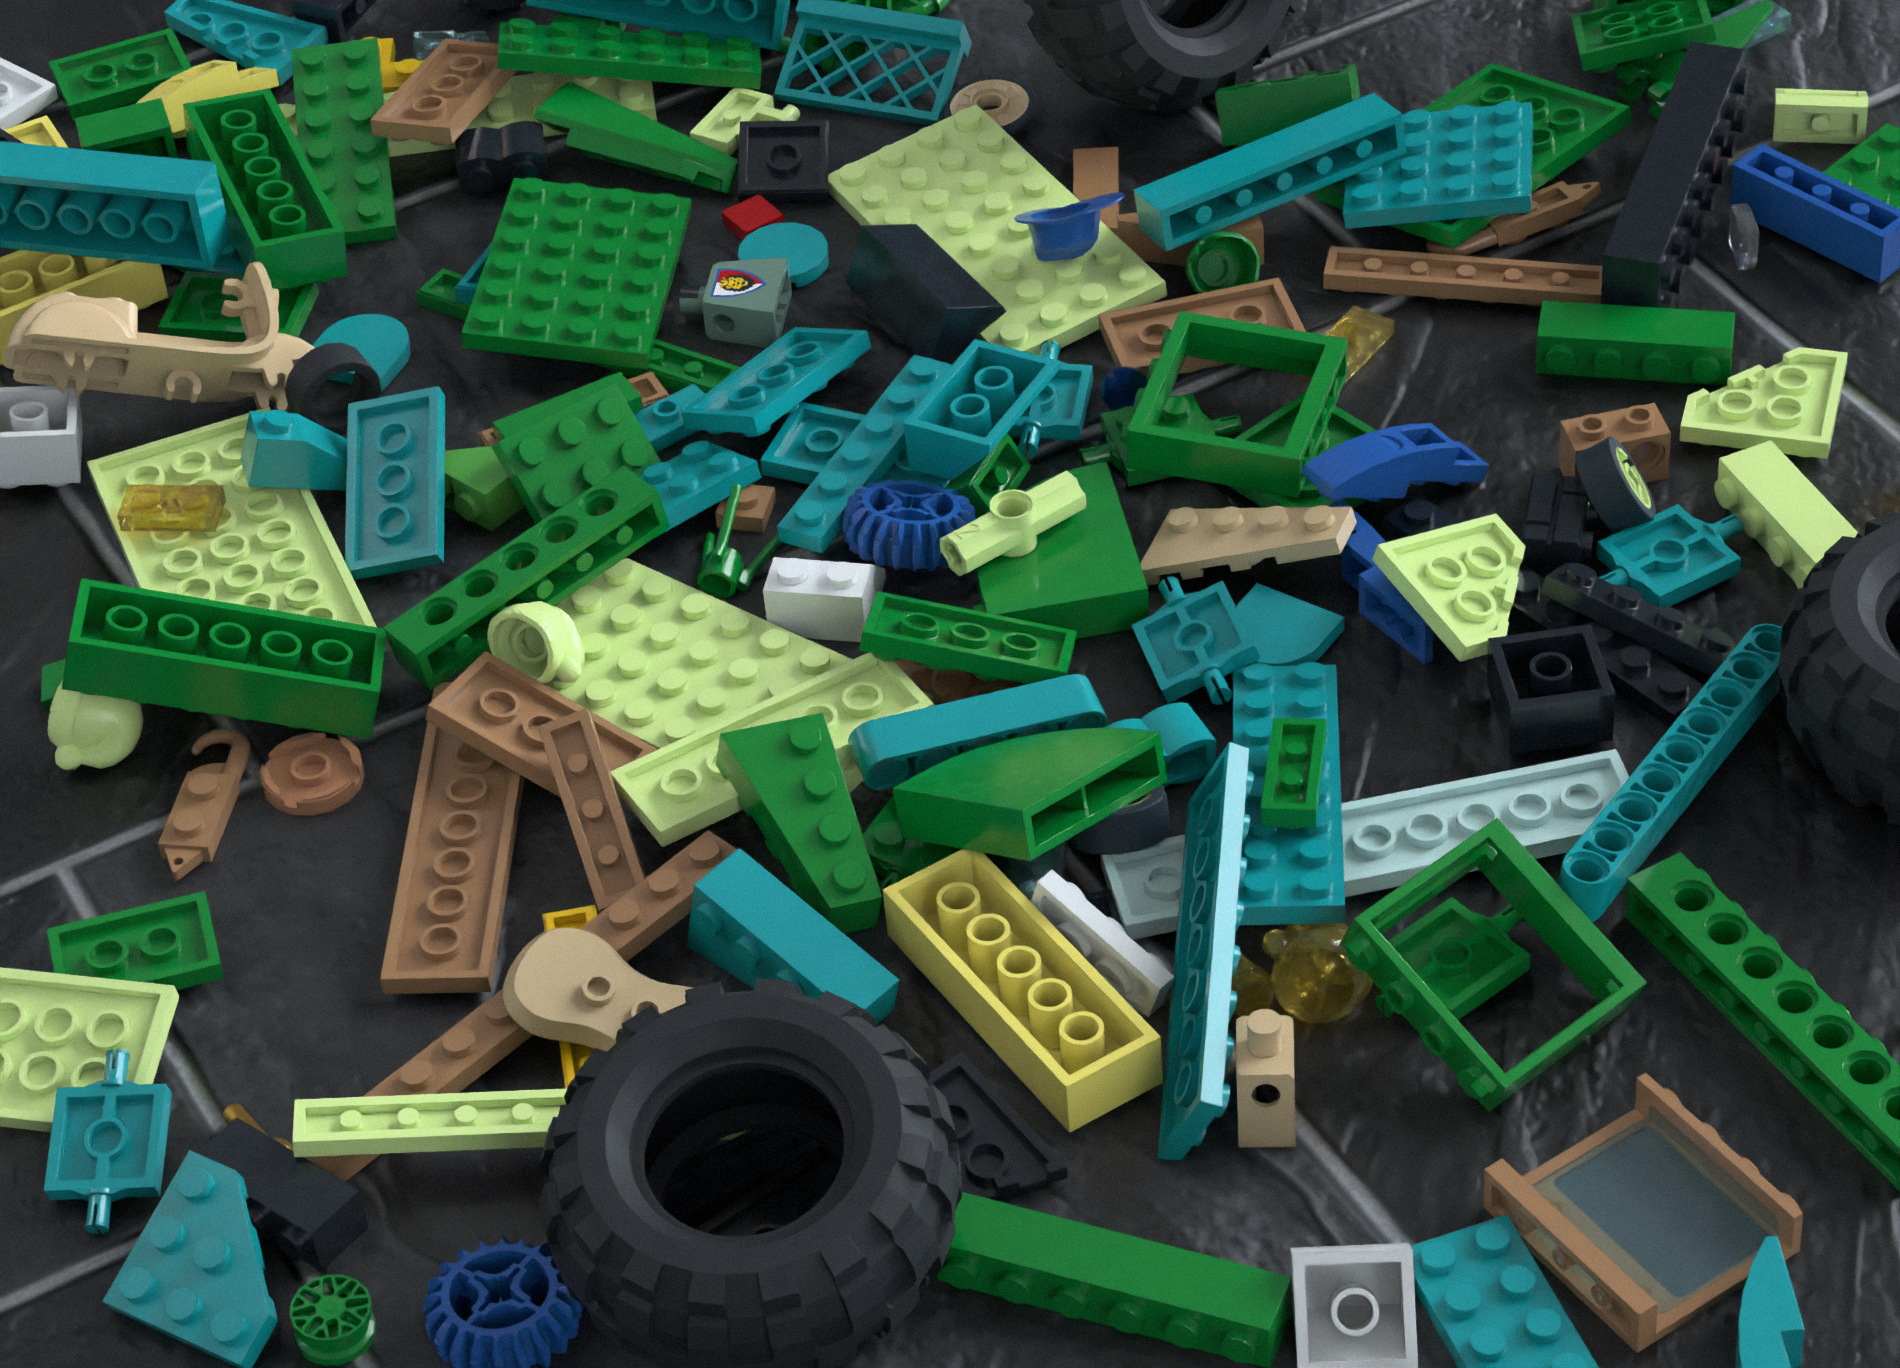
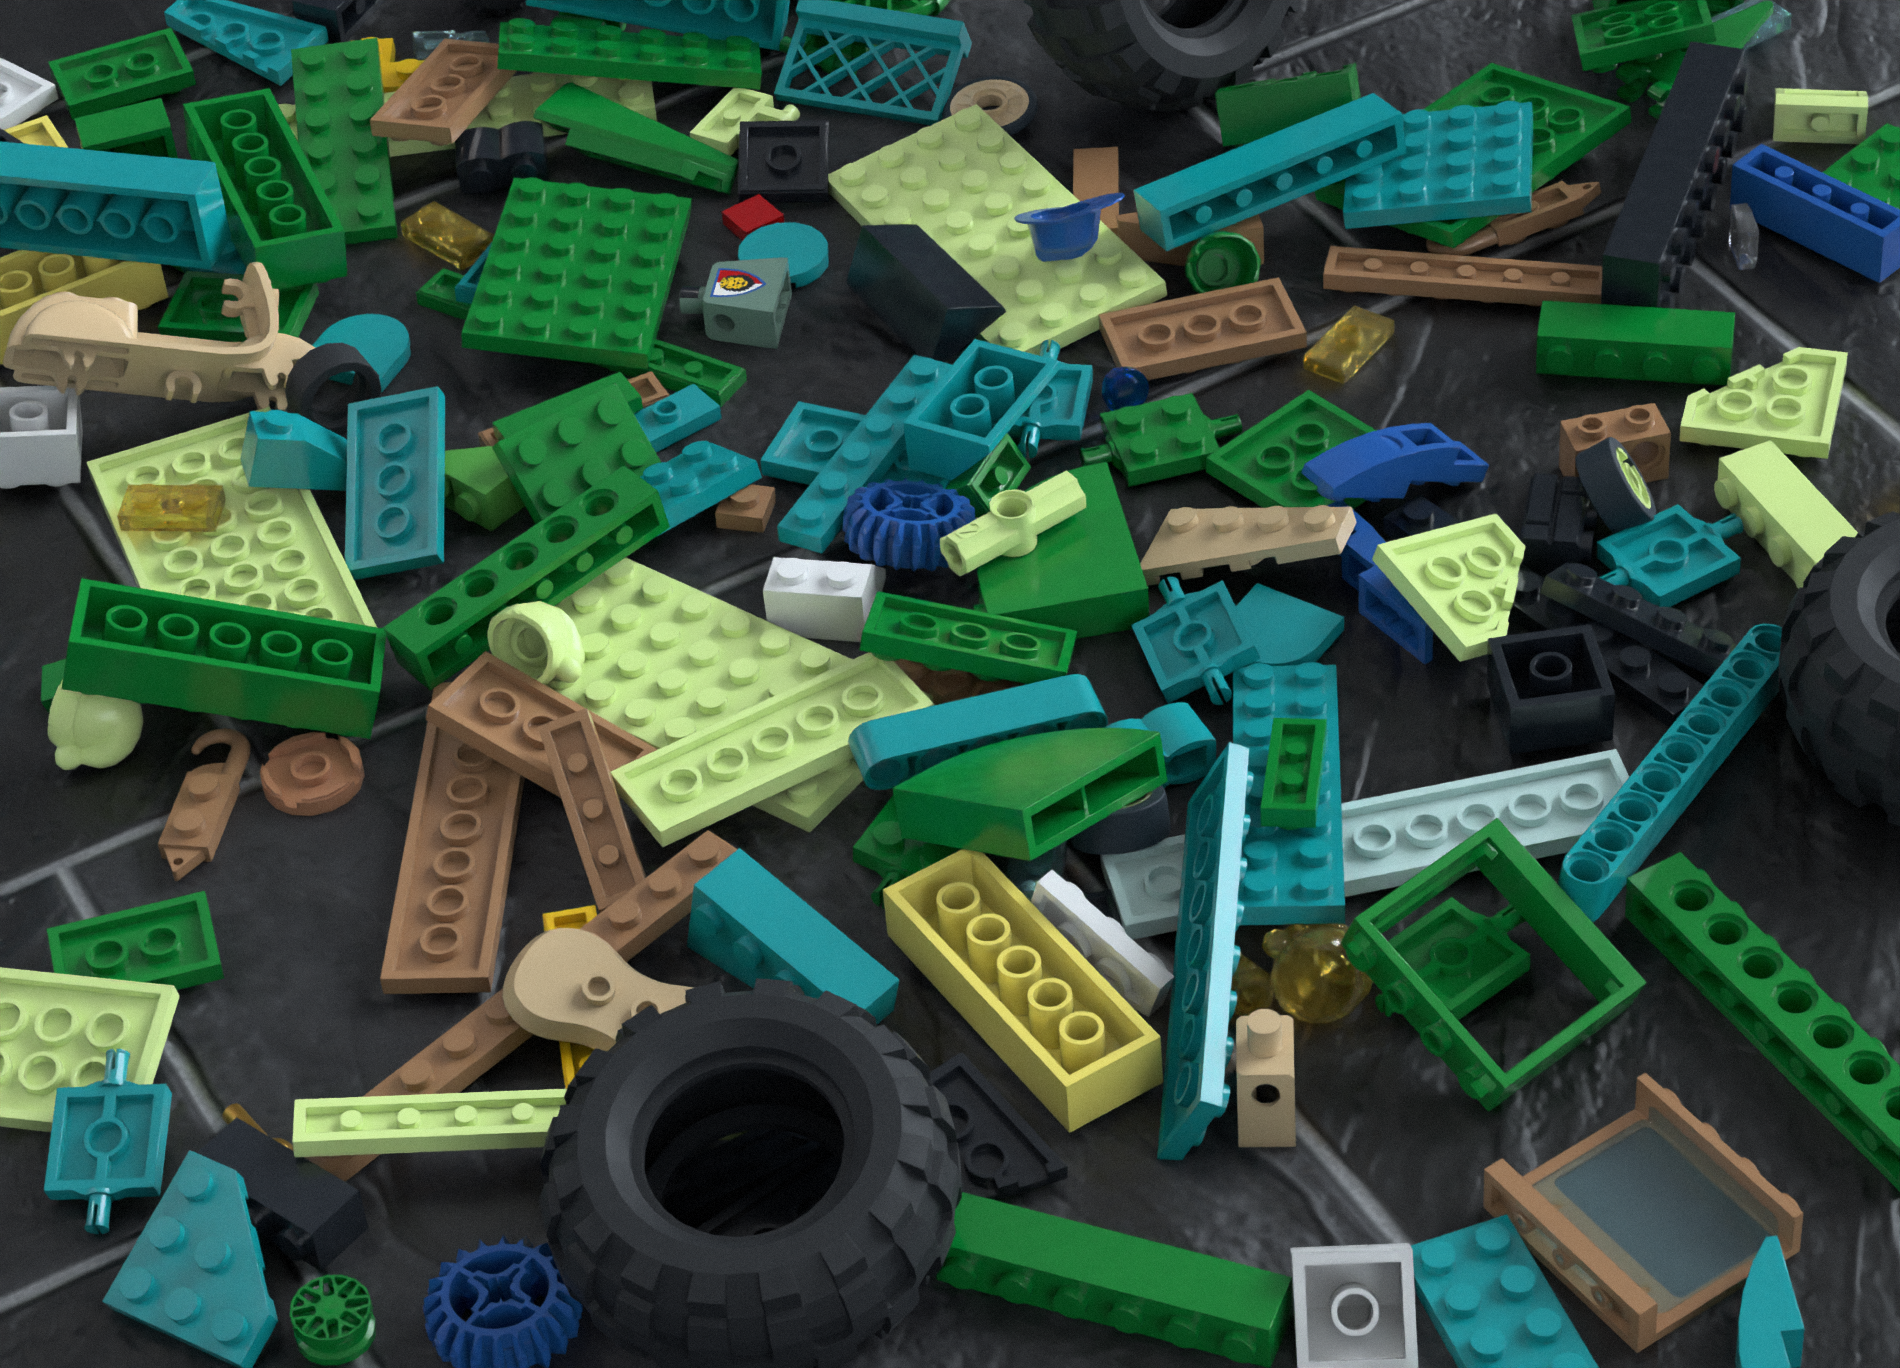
light yellow slope [136,60,279,138] -> none
teal plate [681,327,872,437] -> none
green plant [696,483,783,599] -> none
green wedge [716,713,883,934] -> none
green window [1120,311,1348,498] -> none
none -> clear yellow plate [401,201,494,270]

